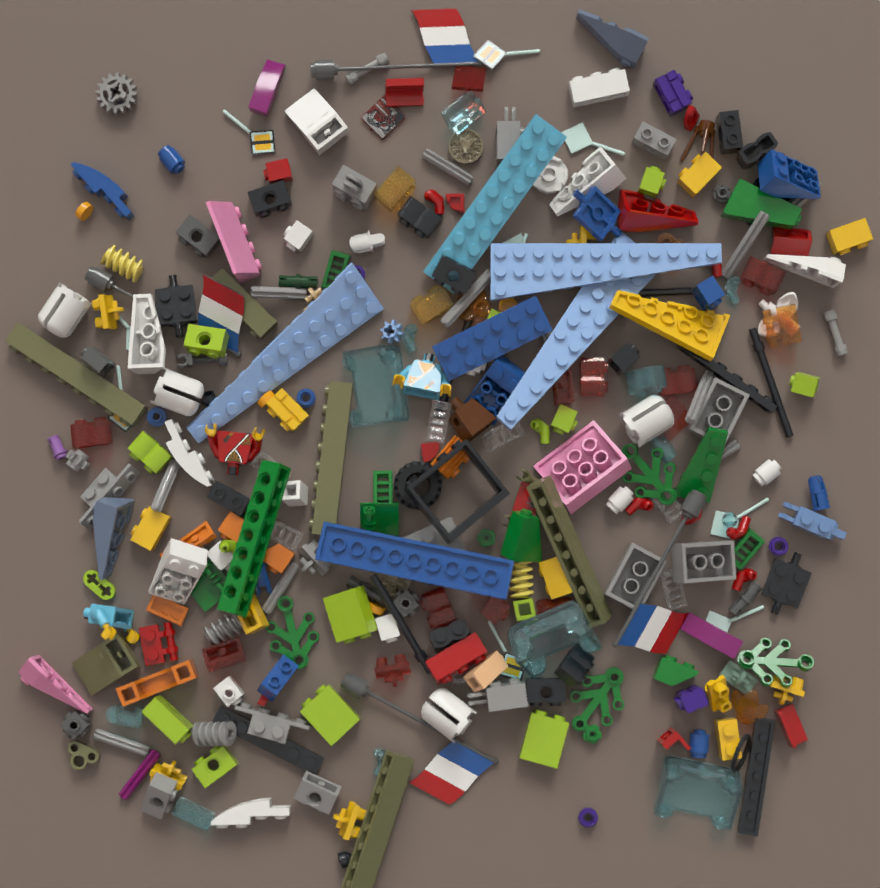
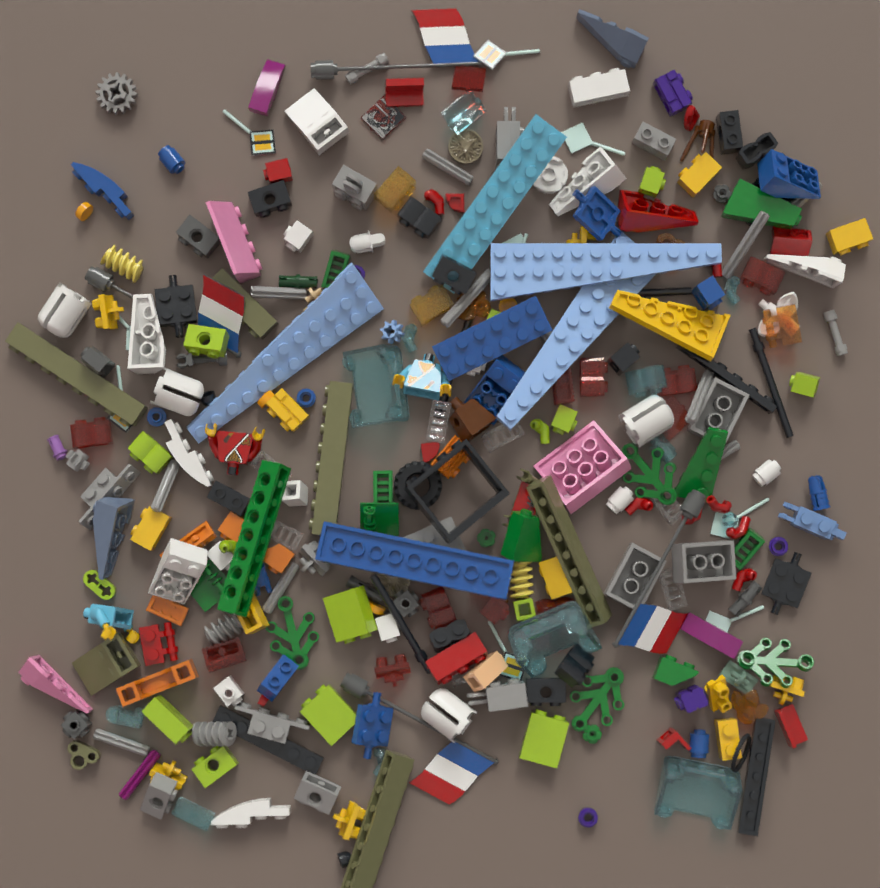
none -> blue plate [352,692,394,759]
none -> red arm [706,495,732,514]

